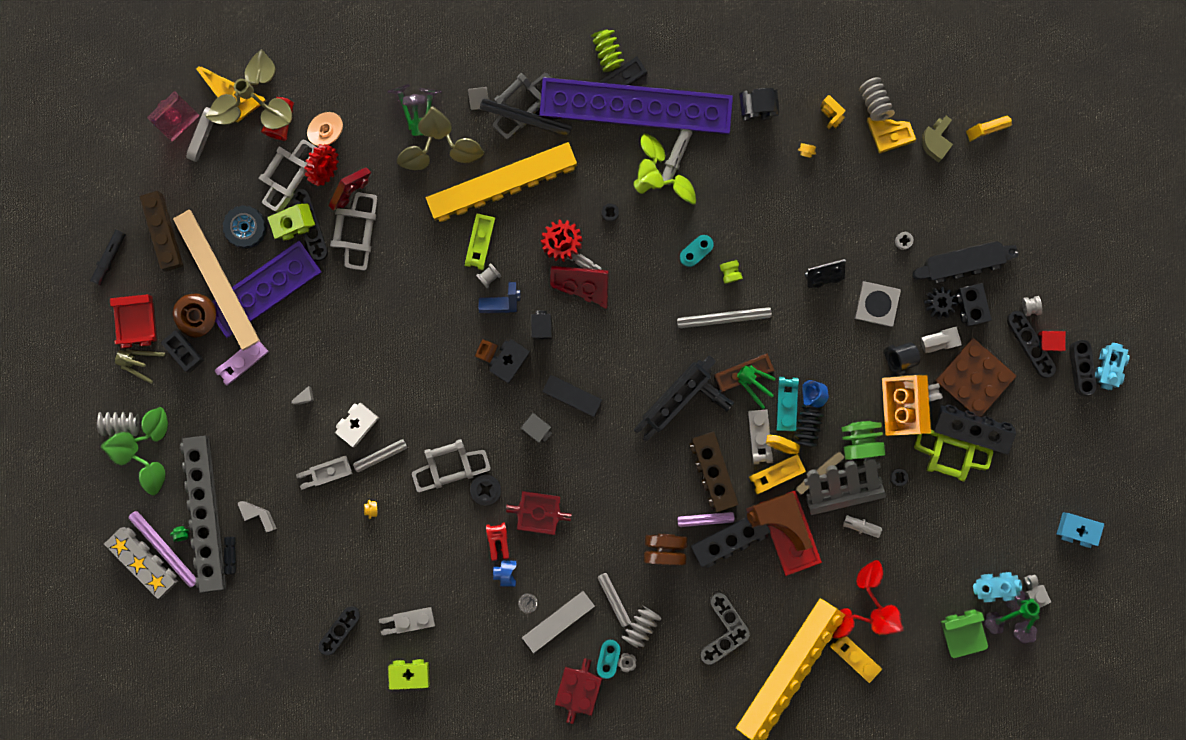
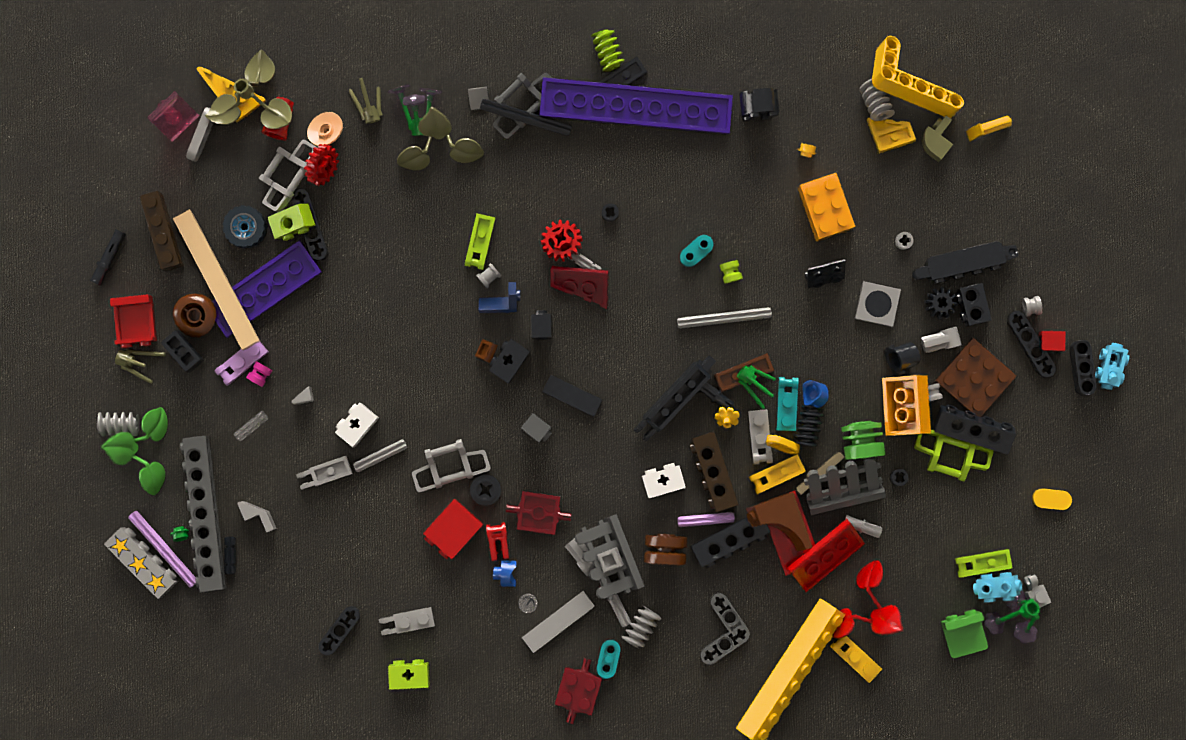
dark red plate [328,167,371,211] -> none
light grey bar [330,192,377,271] -> none
yellow plate [364,500,377,519] -> none
yellow brick [426,142,577,222] -> none
light grey plate [618,653,636,672] -> none
lime plant [634,133,696,205] -> none
light grey pin [662,129,693,185] -> none
yellow bracket [821,95,846,129] -> none
dark azure brick [1057,512,1104,548] -> none
none -> clear axle [234,411,268,441]
none -> dark pink wheel [246,361,272,387]
none -> olive plant [349,78,382,124]
none -> red panel [423,499,484,559]
none -> light grey piece [565,538,601,576]
none -> dark grey fence [575,514,644,601]
none -> light grey slope [597,547,624,573]
none -> white brick [642,463,686,498]
none -> yellow plant [715,407,739,428]
none -> red tile [787,519,865,592]
none -> light orange brick [798,173,855,242]
none -> yellow beam [872,36,964,118]
none -> lime plate [955,549,1012,577]
none -> yellow tile [1032,489,1072,510]

